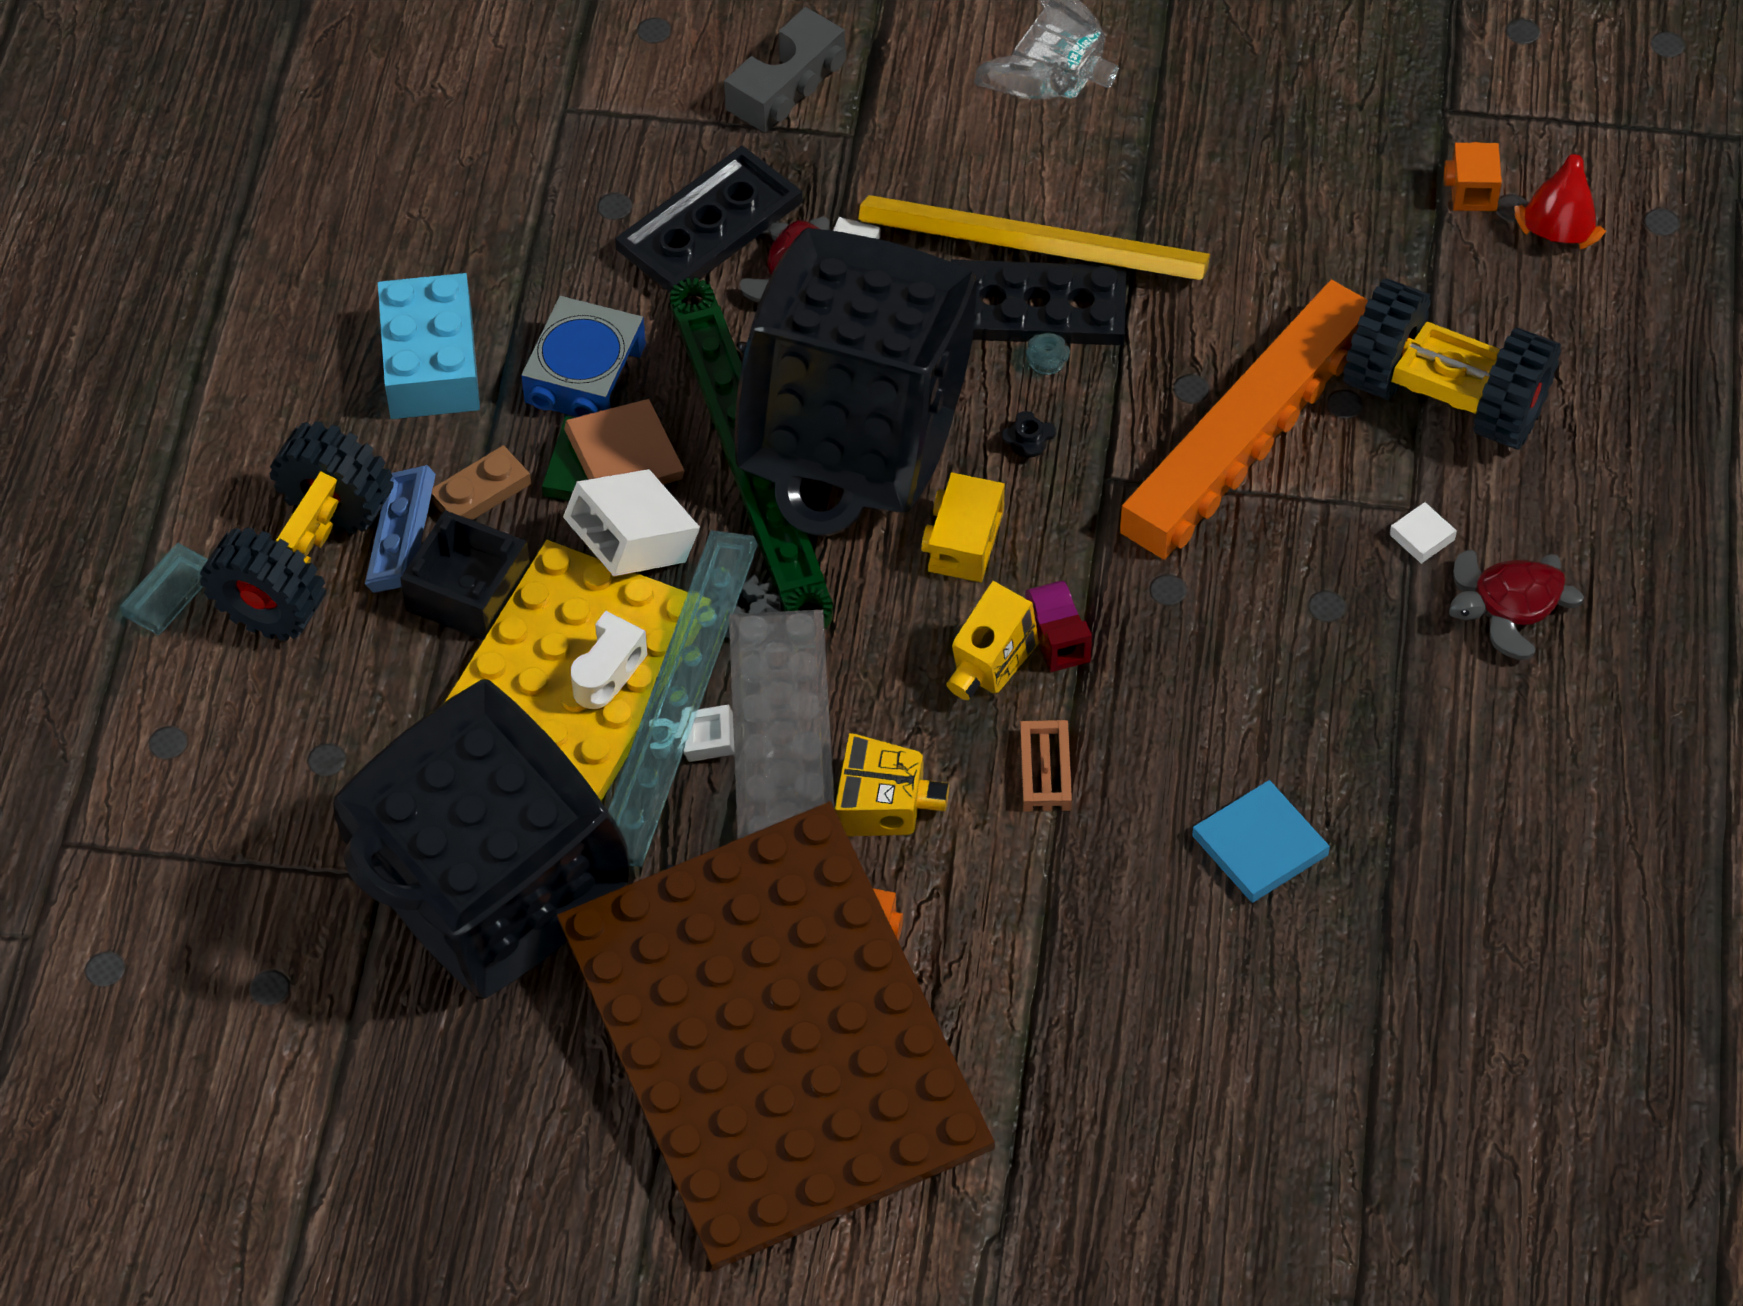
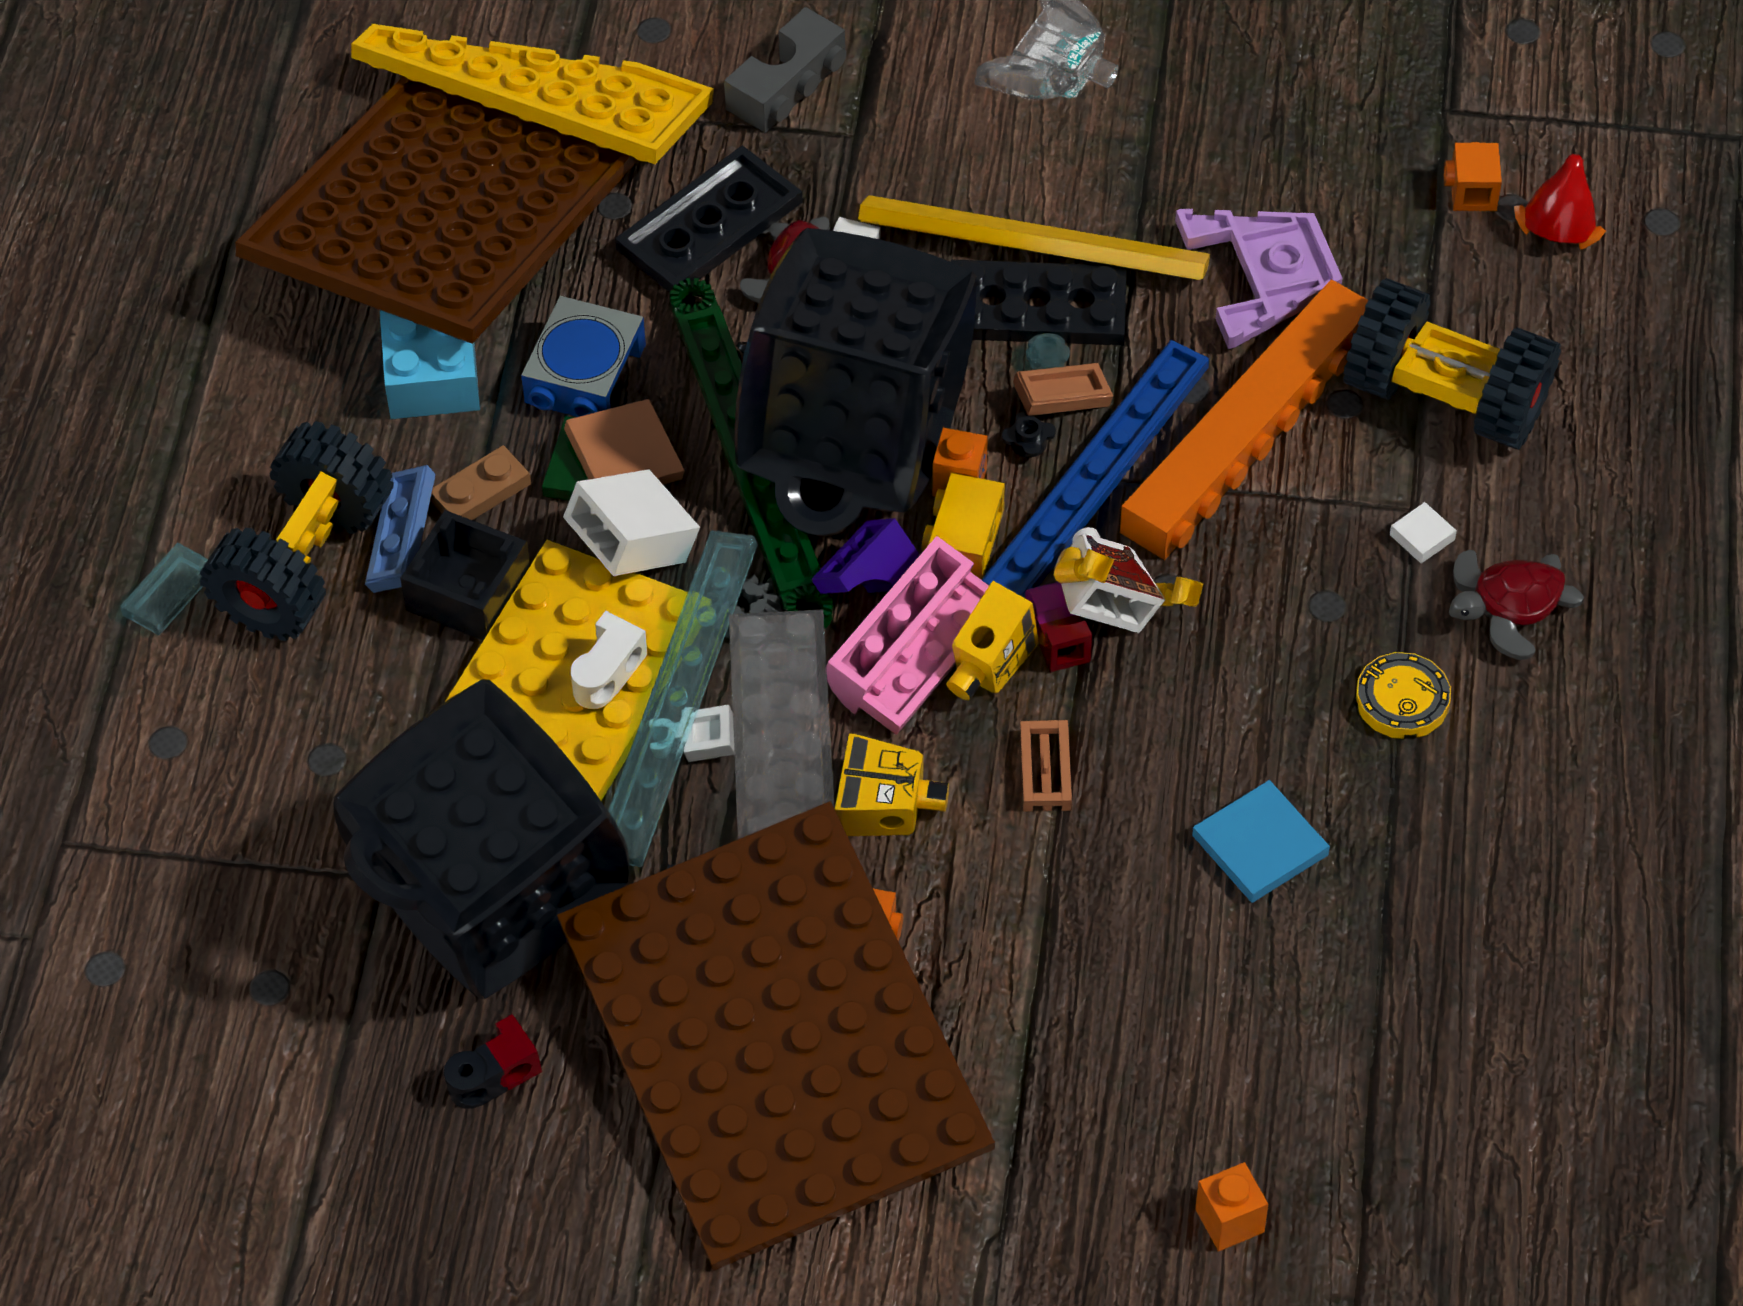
none -> reddish brown plate [235,76,638,344]
none -> yellow wing [351,24,714,164]
none -> leg [444,1014,542,1109]
none -> dark purple arch [811,518,920,594]
none -> bright pink brick [825,536,989,735]
none -> orange brick [932,427,988,497]
none -> blue tile [982,340,1209,598]
none -> nougat tile [1013,363,1113,416]
none -> torso [1053,527,1203,633]
none -> lavender wing [1175,209,1343,349]
none -> orange brick [1195,1162,1269,1252]
none -> tile [1356,652,1451,739]

